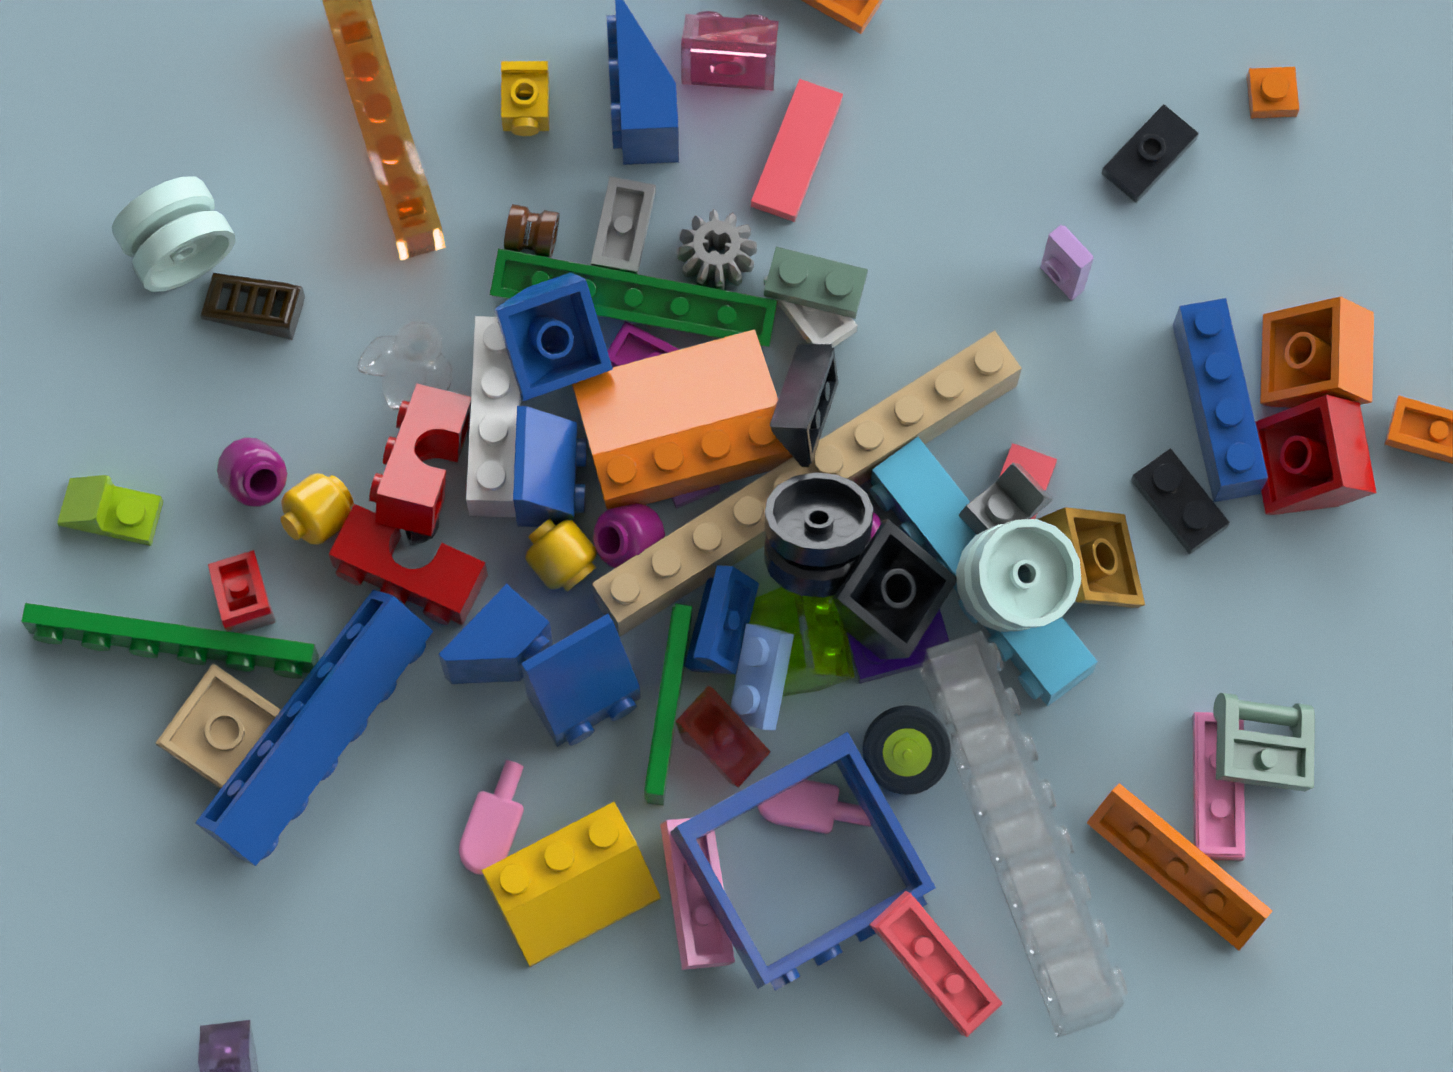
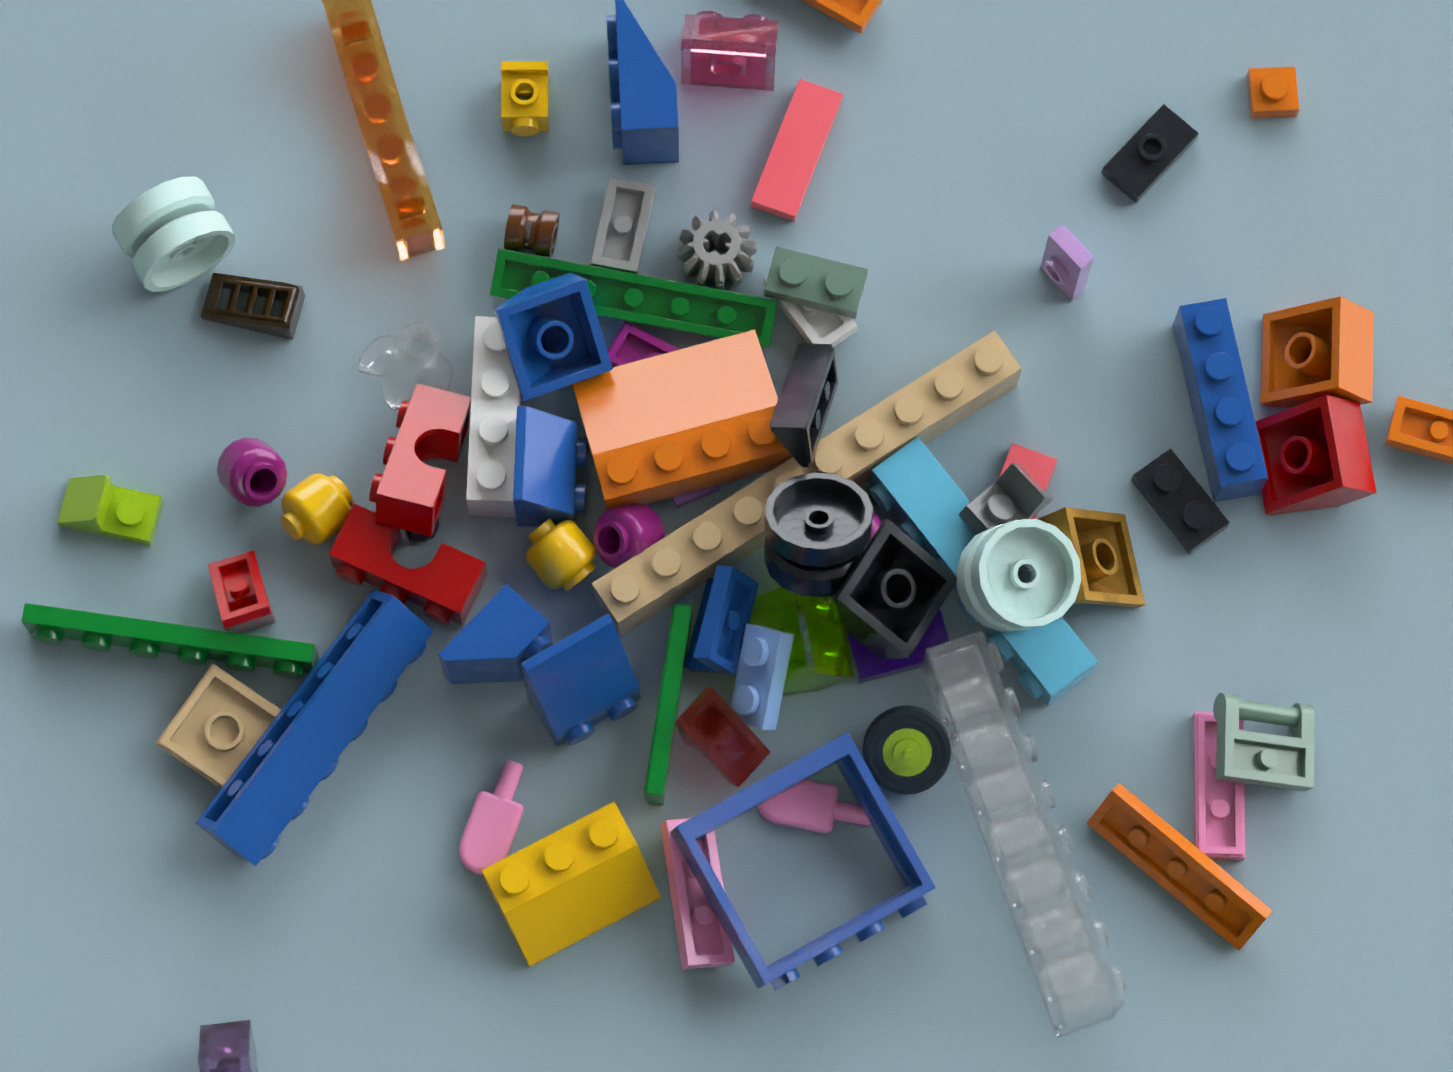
coral tile [869,891,1003,1037] -> none

